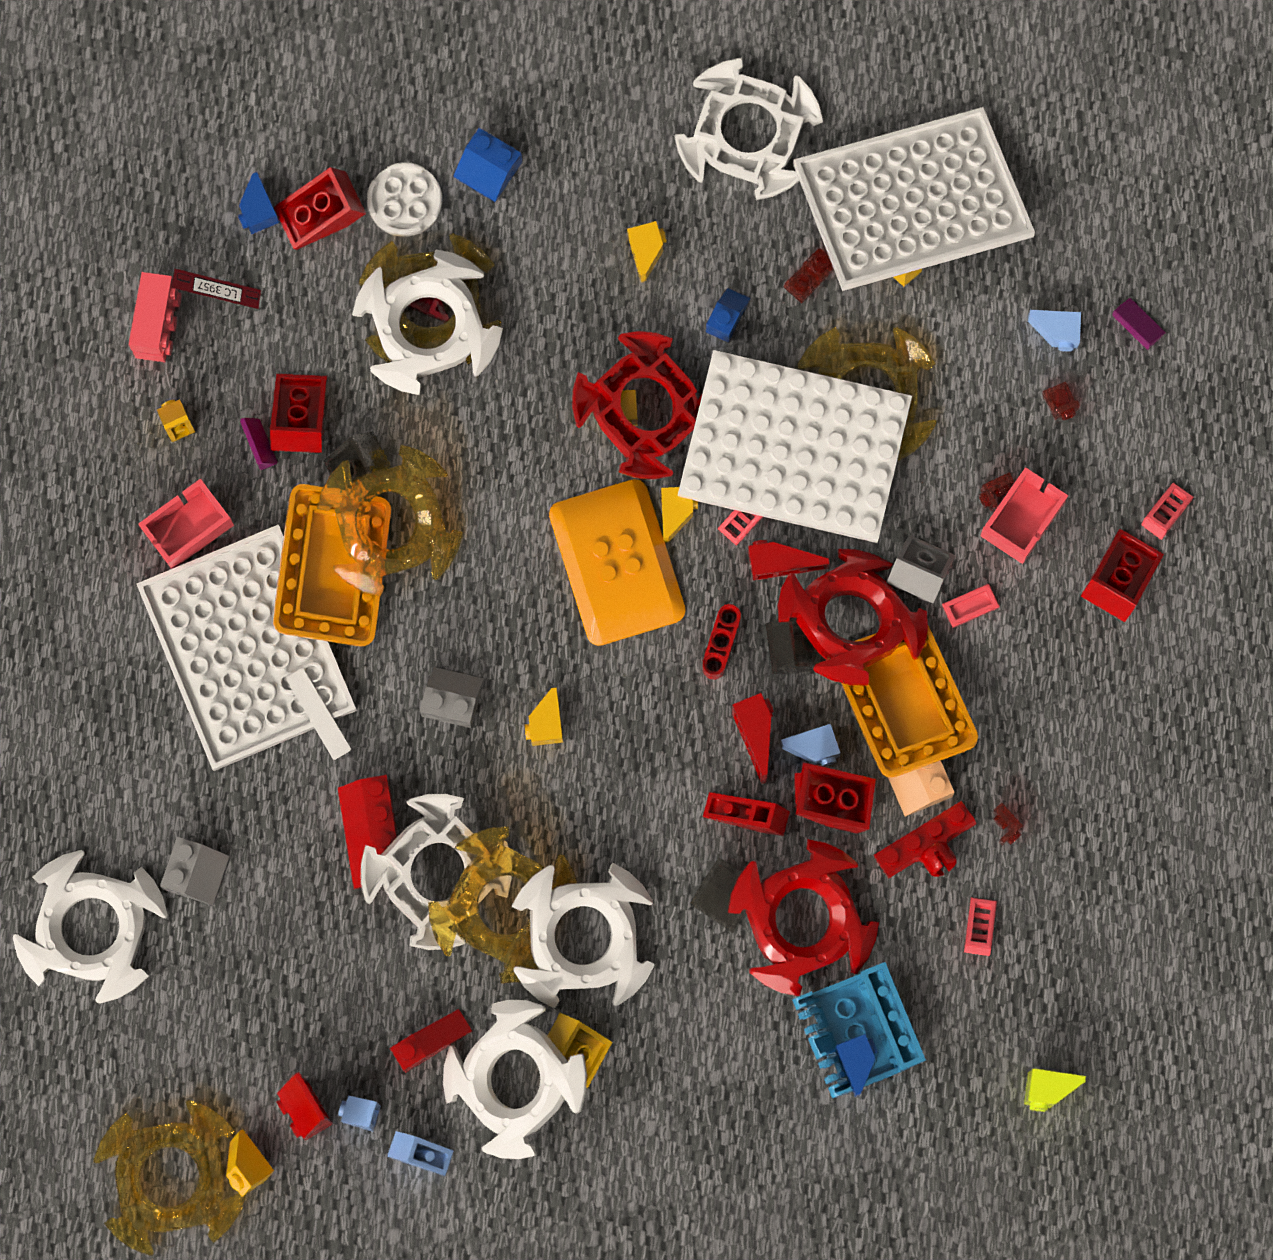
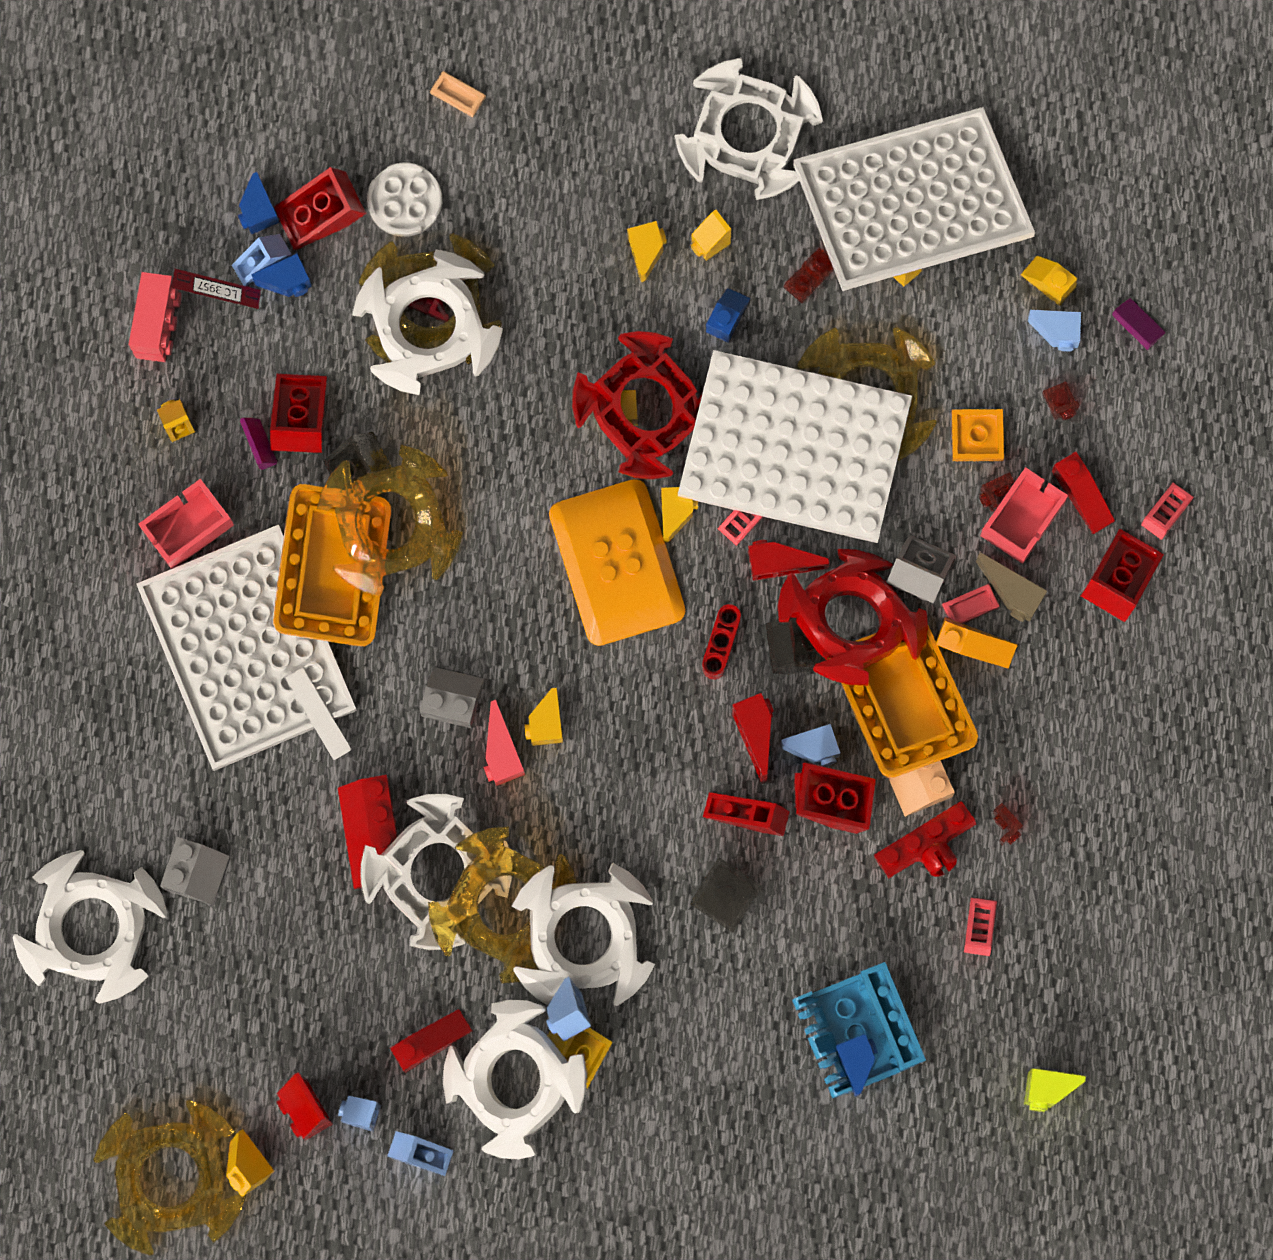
blue slope [453,128,522,202] -> none
red piece [728,839,879,996] -> none
none -> light blue slope [232,234,292,286]
none -> blue slope [251,254,312,297]
none -> light nougat tile [430,71,486,117]
none -> coral slope [483,700,525,786]
none -> light blue slope [546,977,591,1041]
none -> yellow slope [690,210,731,261]
none -> light orange slope [936,617,1018,668]
none -> light orange plate [951,409,1004,461]
none -> dark tan slope [976,552,1047,622]
none -> yellow slope [1021,256,1077,306]
none -> red slope [1052,452,1115,535]

